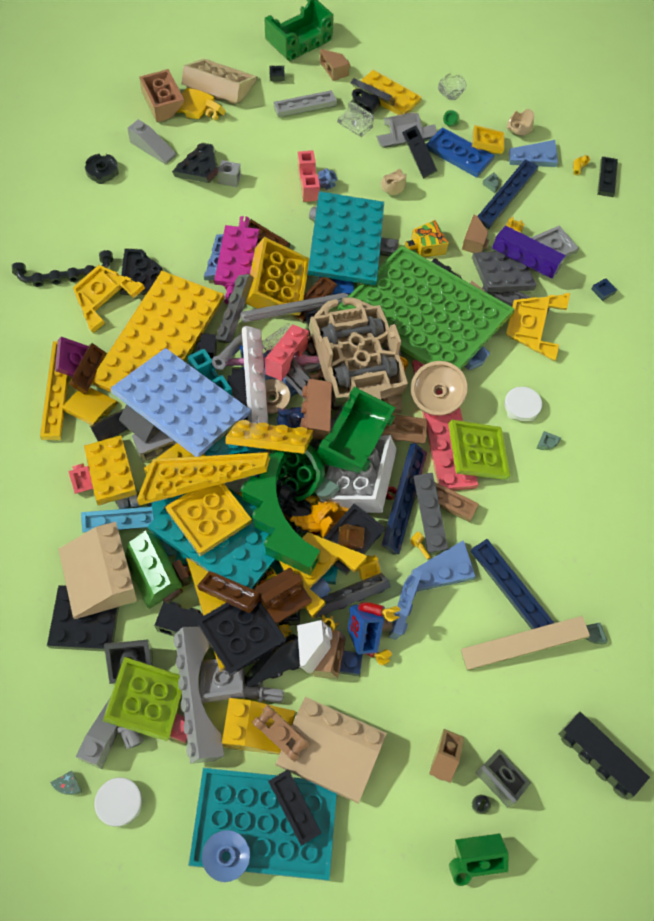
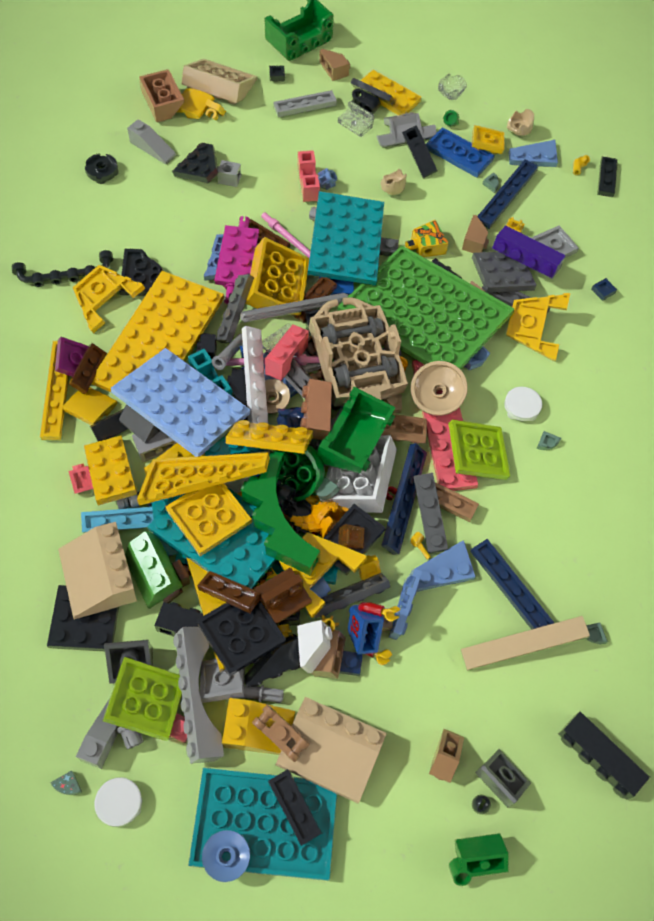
none -> bright pink bar [261,212,310,258]

